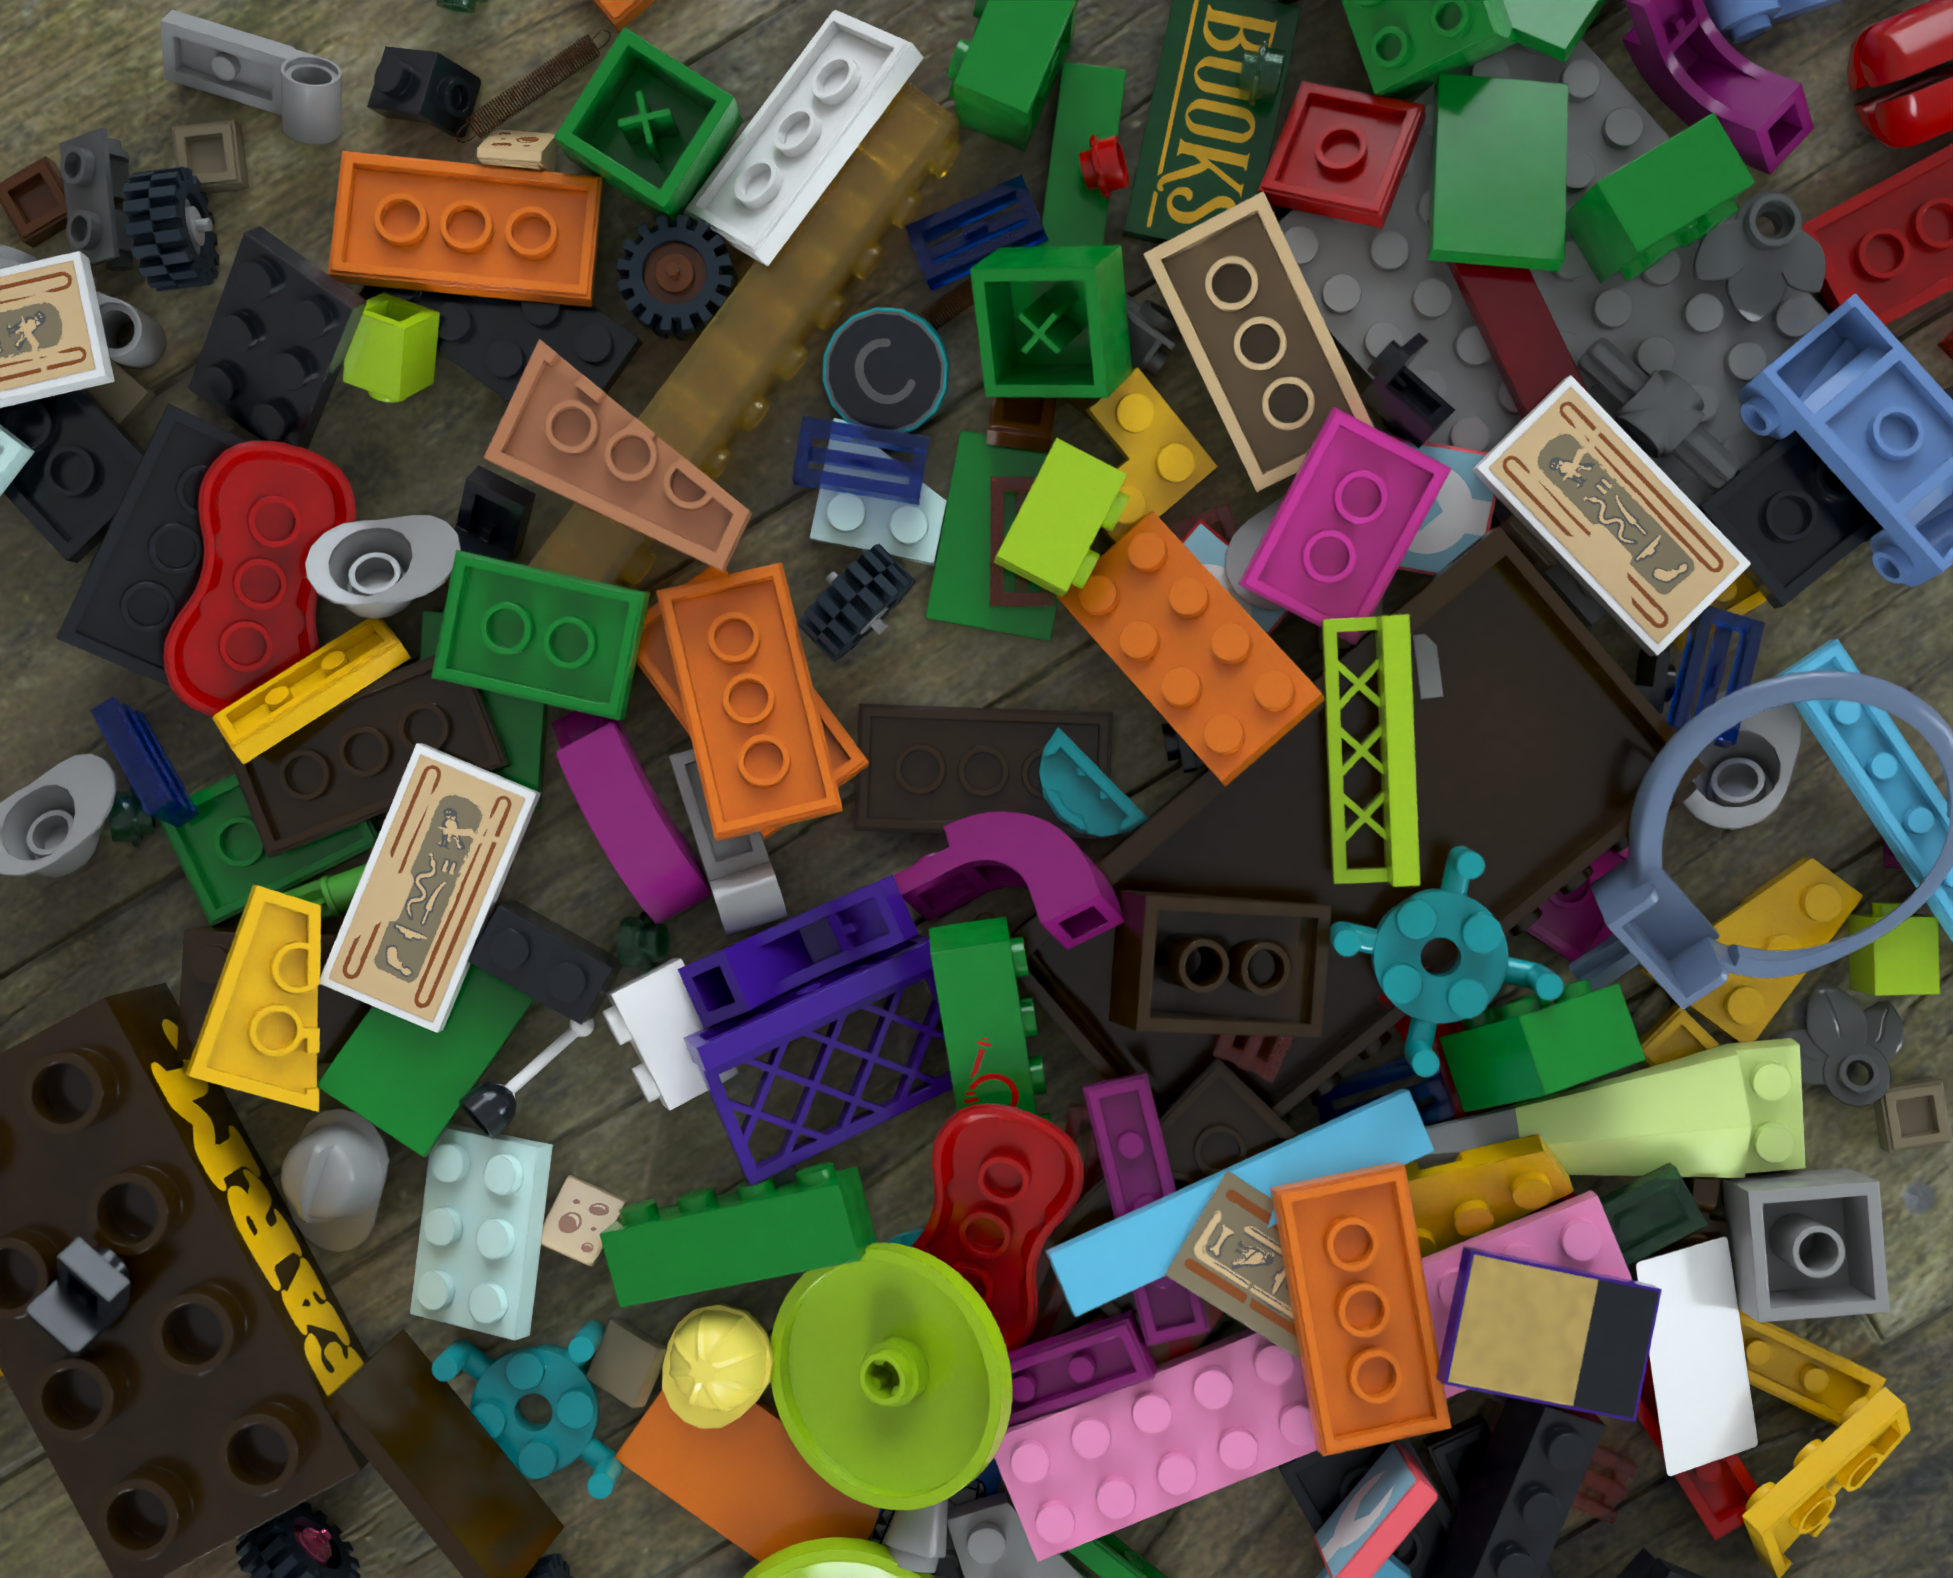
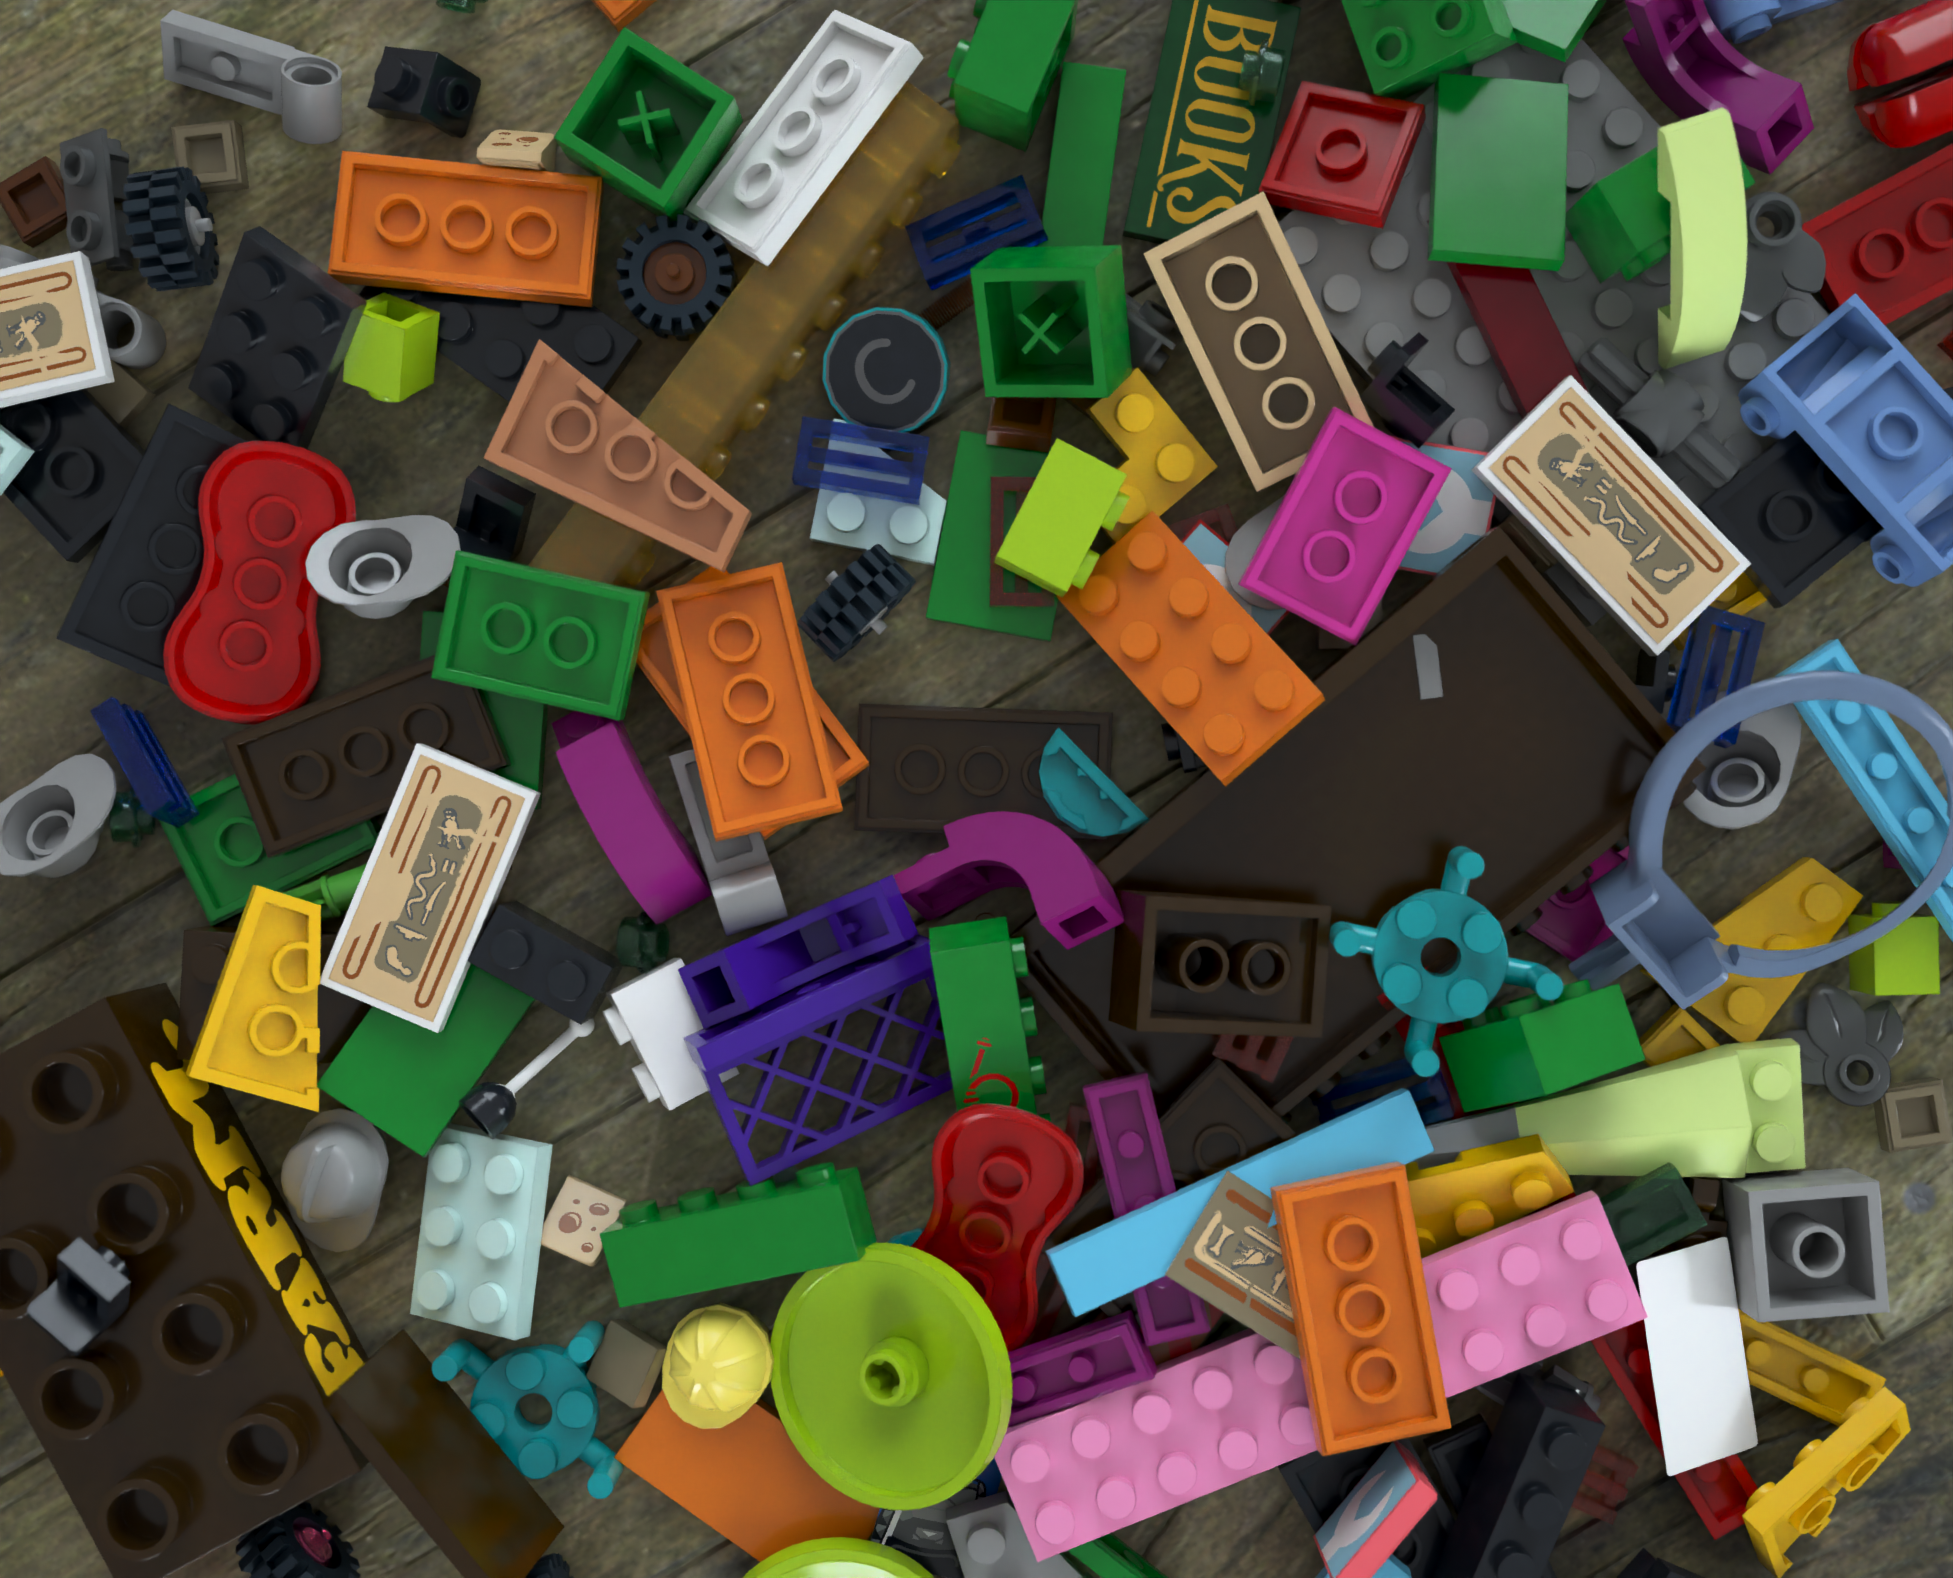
yellow tile [212,618,411,765] -> none
reddish brown piece [456,30,611,143] -> none
light grey cone [883,1499,948,1573] -> none
red plate [1079,134,1129,198] -> none
lime fence [1321,614,1420,887] -> none
tile [1436,1246,1662,1422] -> none
none -> yellowish green slope [1658,108,1747,370]

